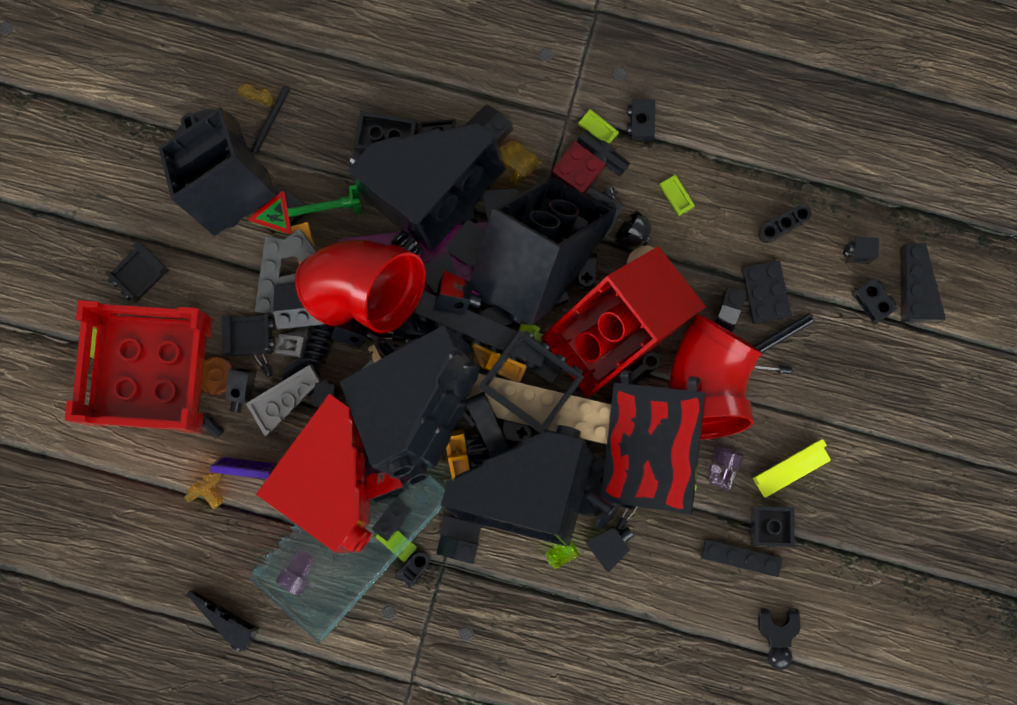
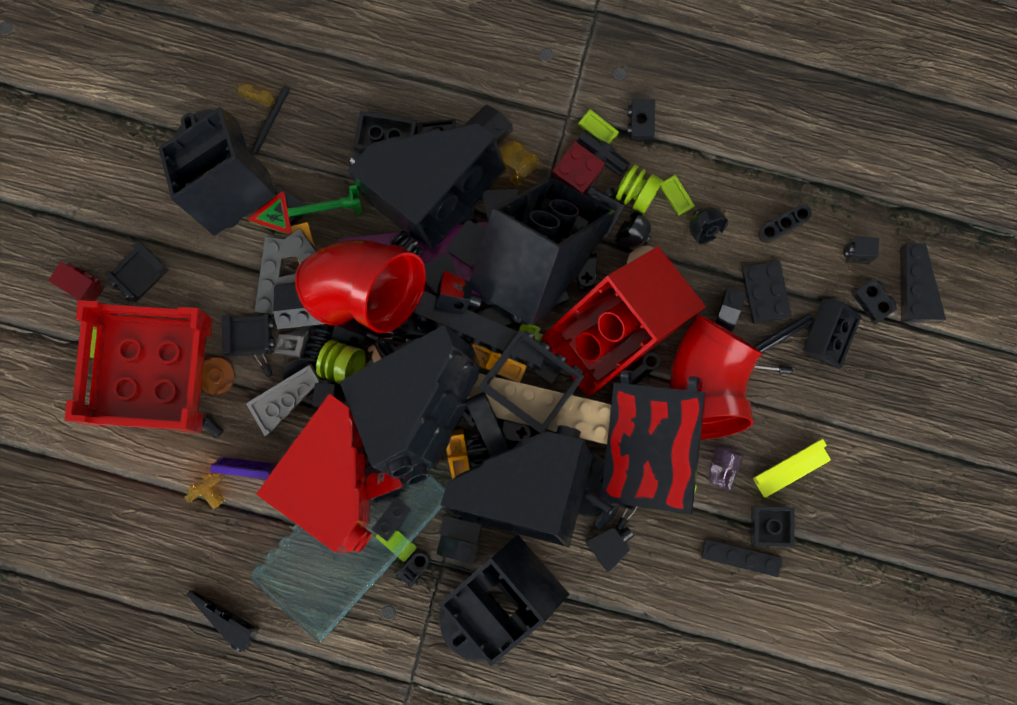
black torso [225,367,257,413] -> none
clear purple piece [275,550,314,597] -> none
clear neon green bracket [545,540,580,569] -> none
black piece [758,608,801,670] -> none
none -> dark red brick [48,261,104,301]
none -> lime wheel [316,340,366,385]
none -> black piece [438,534,570,666]
none -> lime wheel [615,164,663,215]
none -> black cylinder [689,207,728,244]
none -> black slope [803,298,862,369]

